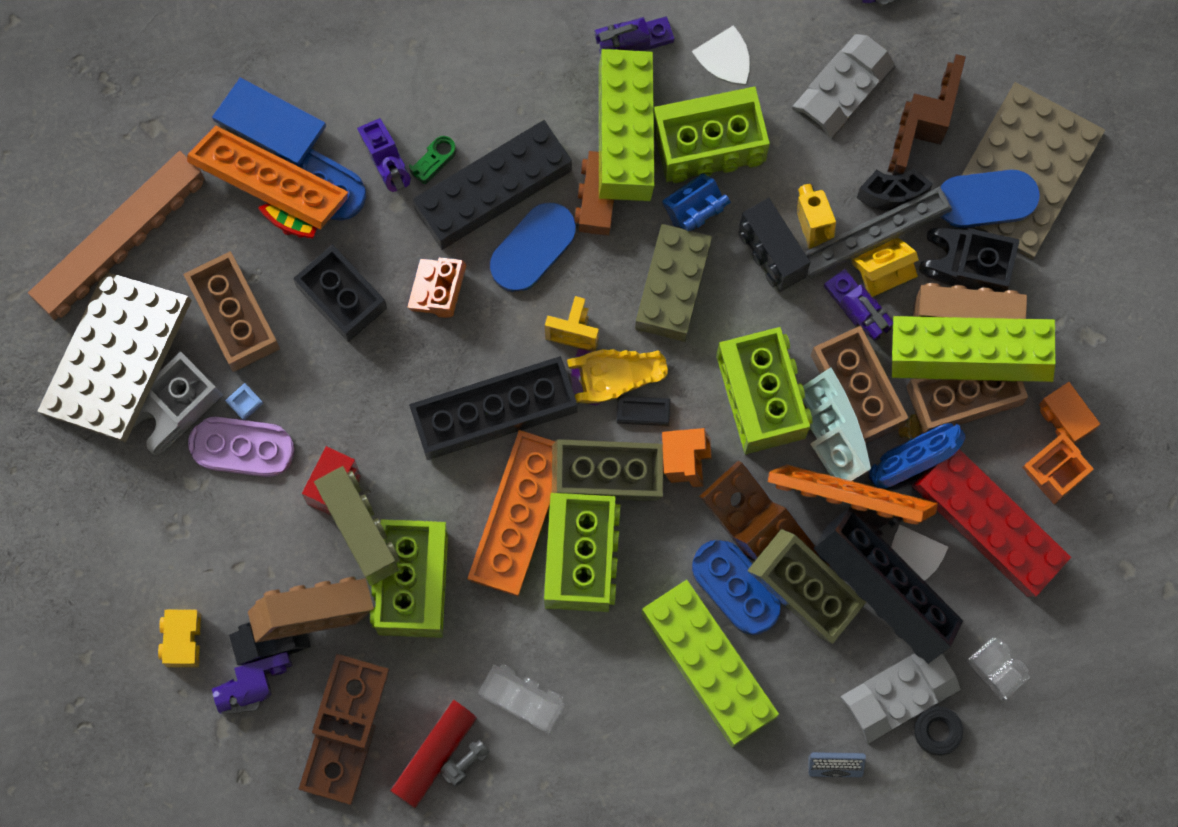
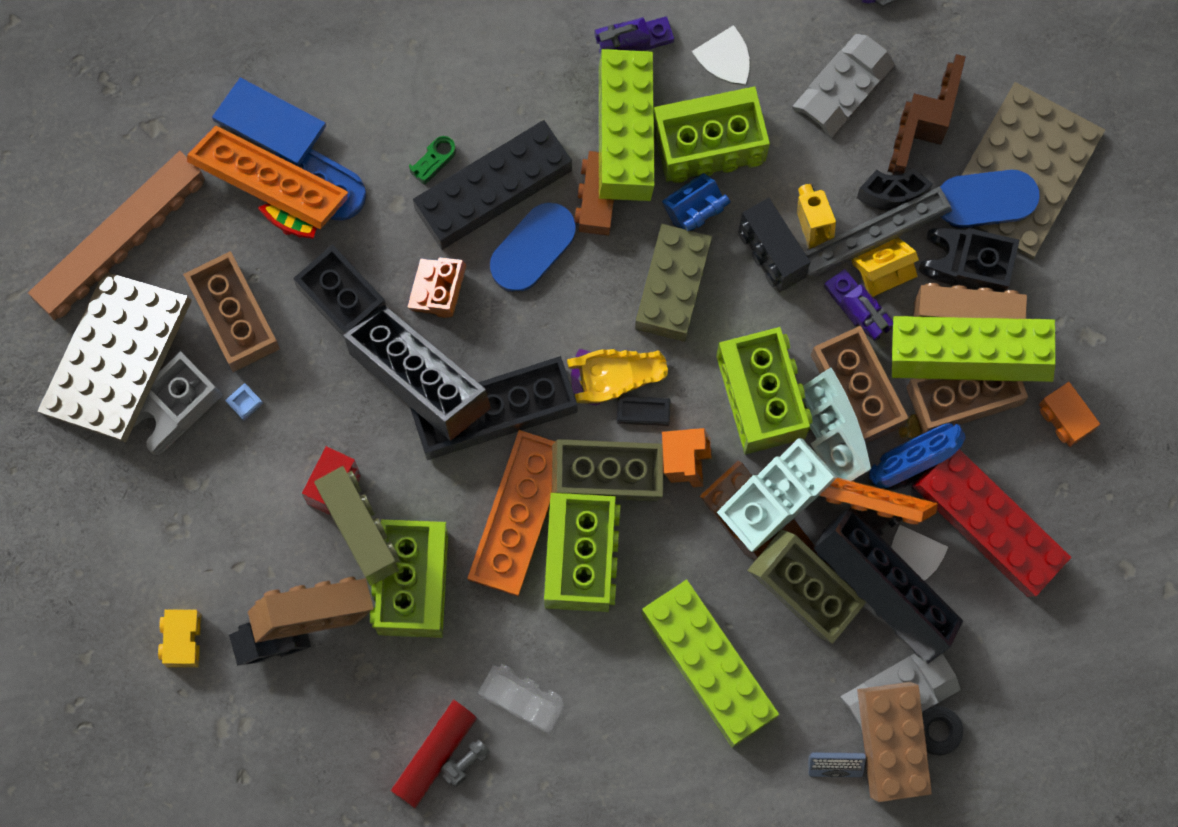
lavender tile [188,417,294,477] -> none
dark purple plate [212,652,292,715] -> none
reddish brown bracket [298,654,390,806] -> none
dark purple plate [357,118,411,192] -> none
yellow bracket [545,296,599,352] -> none
blue tile [692,540,781,635] -> none
clear brick [966,637,1030,701] -> none
orange plate [1022,432,1094,505] -> none
none -> black brick [343,305,491,441]
none -> light aqua slope [717,438,837,552]
none -> medium nougat brick [857,682,932,802]

